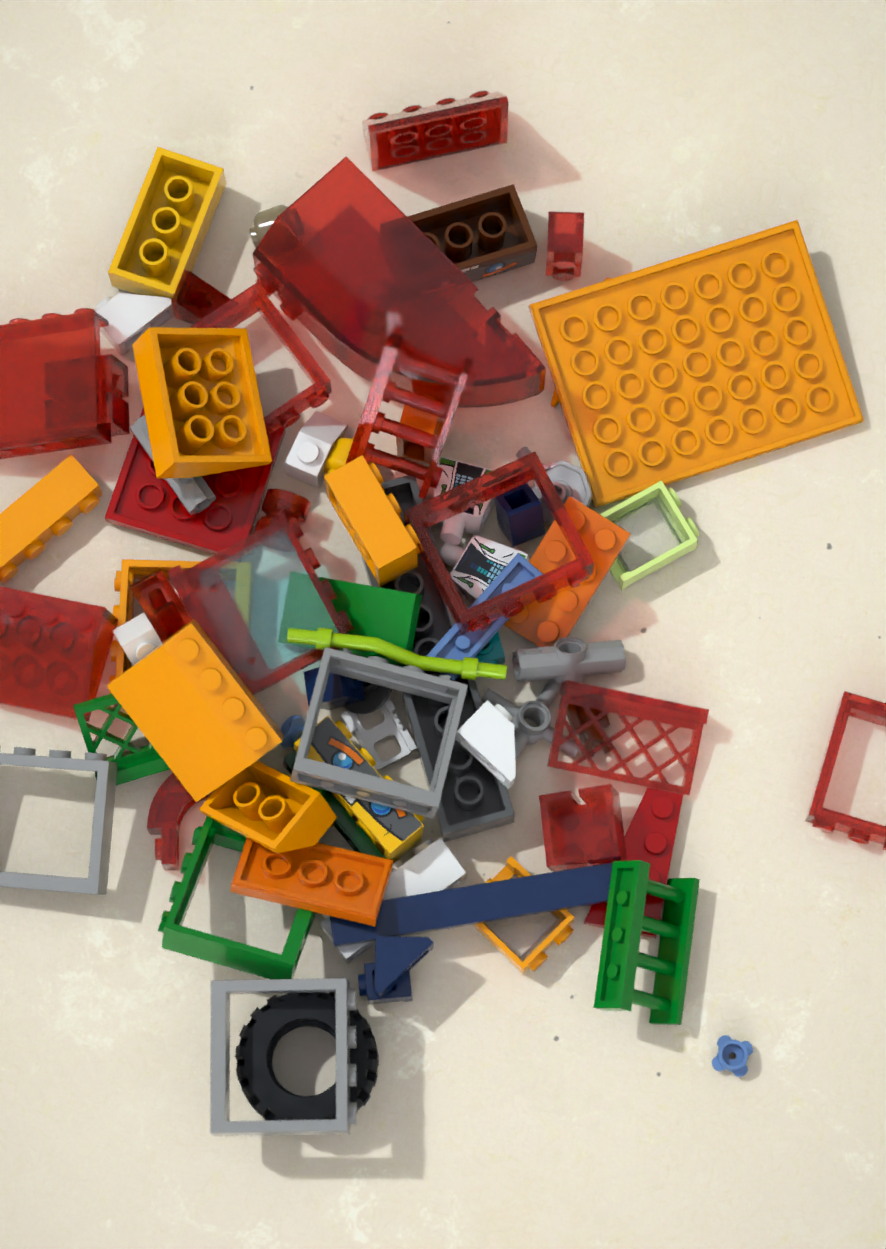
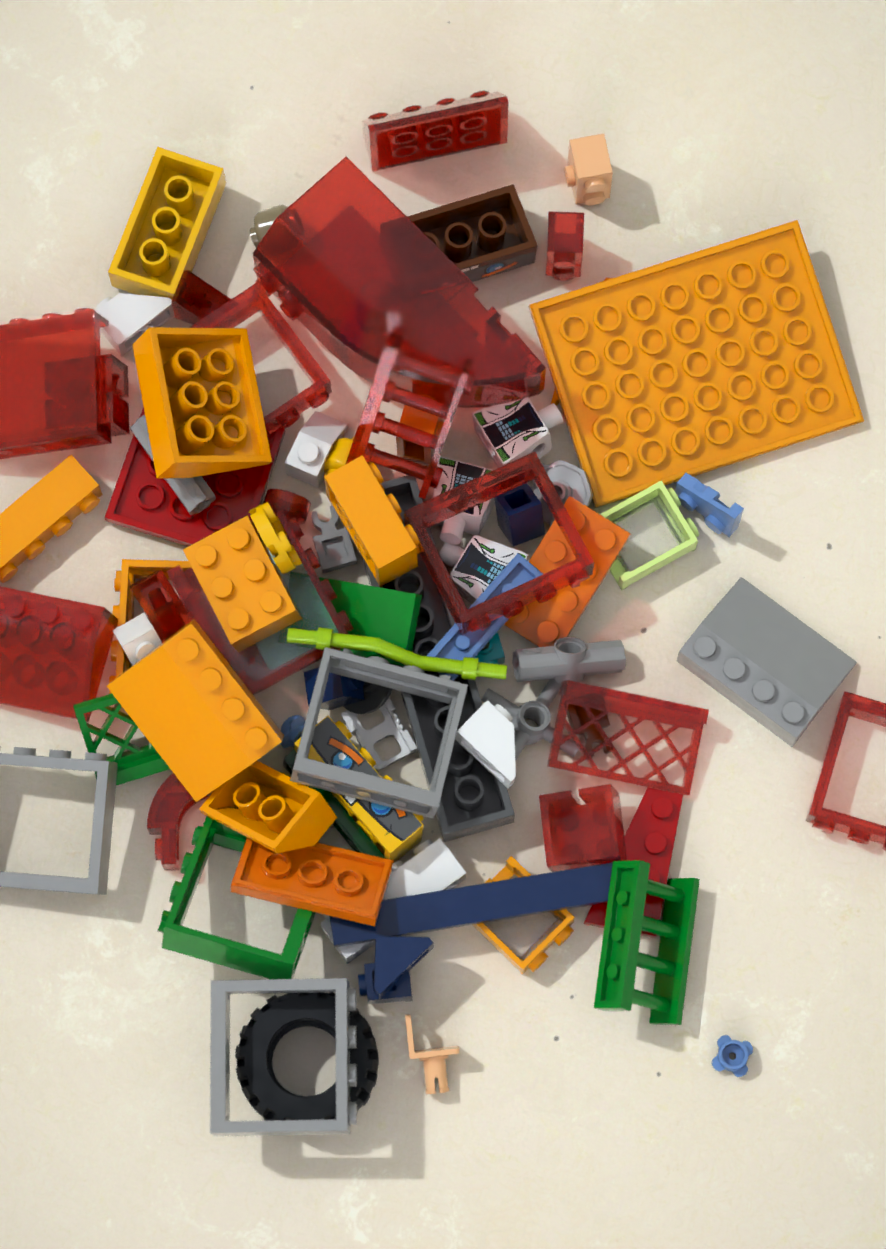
none -> light orange brick [183,516,303,653]
none -> yellow plate [249,502,302,575]
none -> light grey plate [311,506,357,573]
none -> light nougat bracket [405,1014,460,1094]
none -> torso [472,396,563,481]
none -> light nougat brick [564,133,613,205]
none -> medium blue wing [675,473,744,537]
none -> light grey slope [677,577,857,747]

